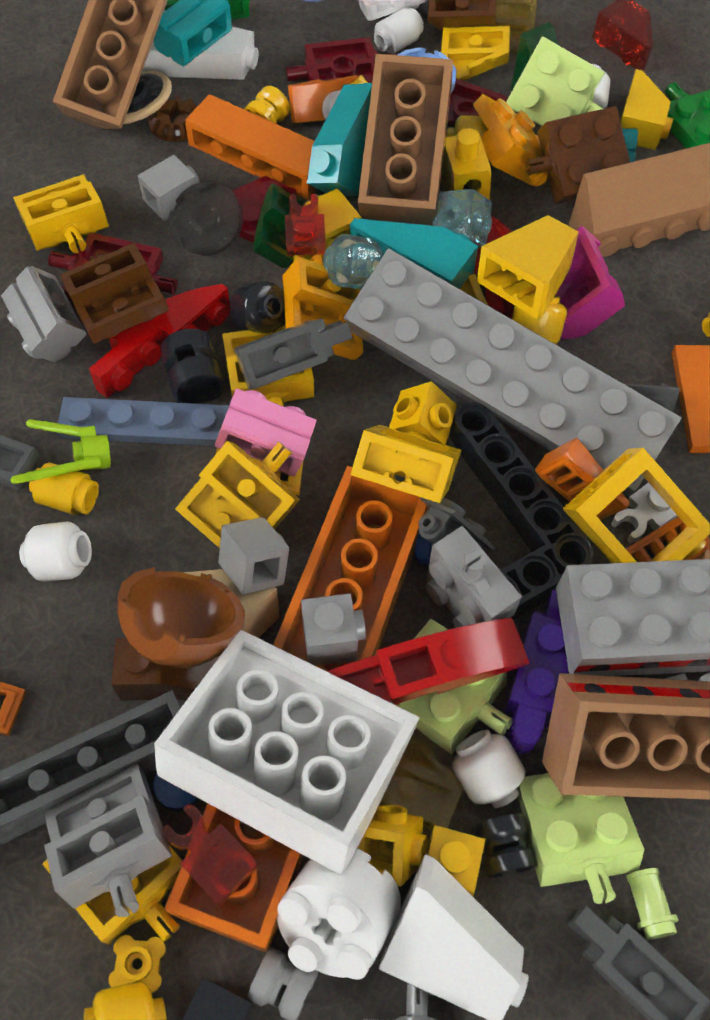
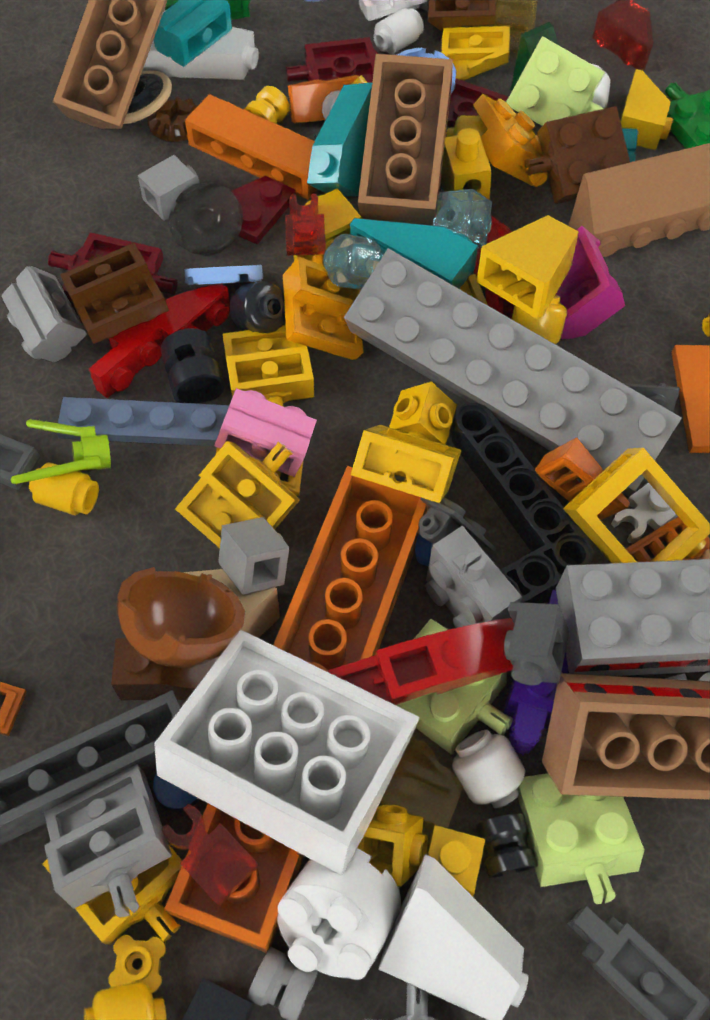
yellow plate [13,174,109,253] -> none
white head [19,521,92,582] -> none
dark grey hinge [234,318,353,389] -> none
dark green slope [253,183,303,268] -> none
light grey brick [301,593,366,666] -> none
yellowish green pin [626,868,679,940] -> none
none -> light blue tile [184,265,263,285]
none -> dark grey brick [504,602,569,685]

